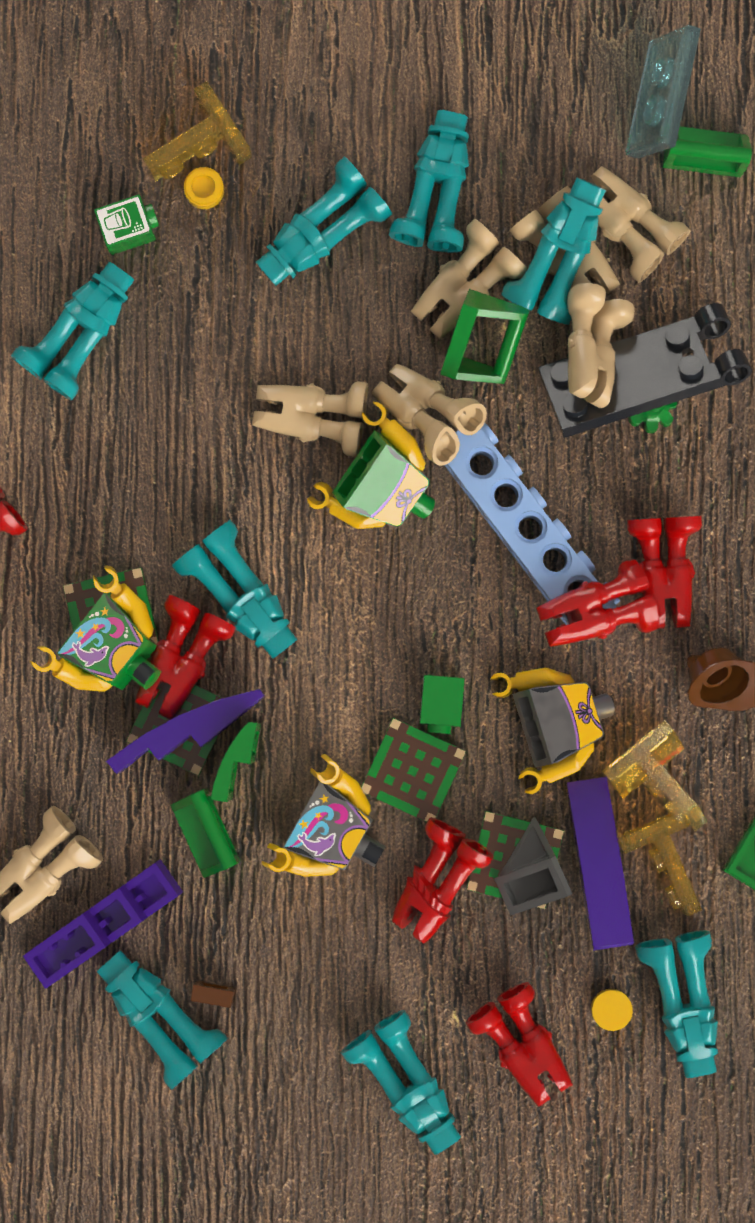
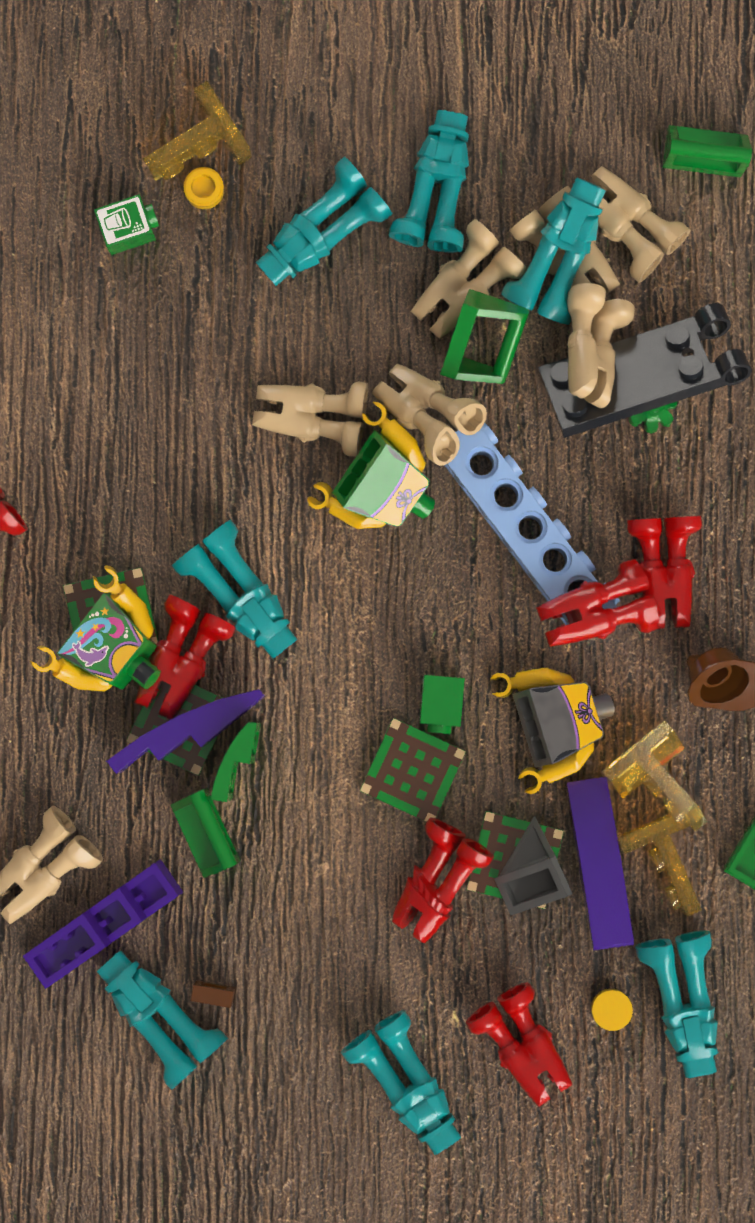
teal piece [11,262,134,401] -> none
torso [262,754,386,877] -> none
clear light blue tile [625,24,701,159] -> none

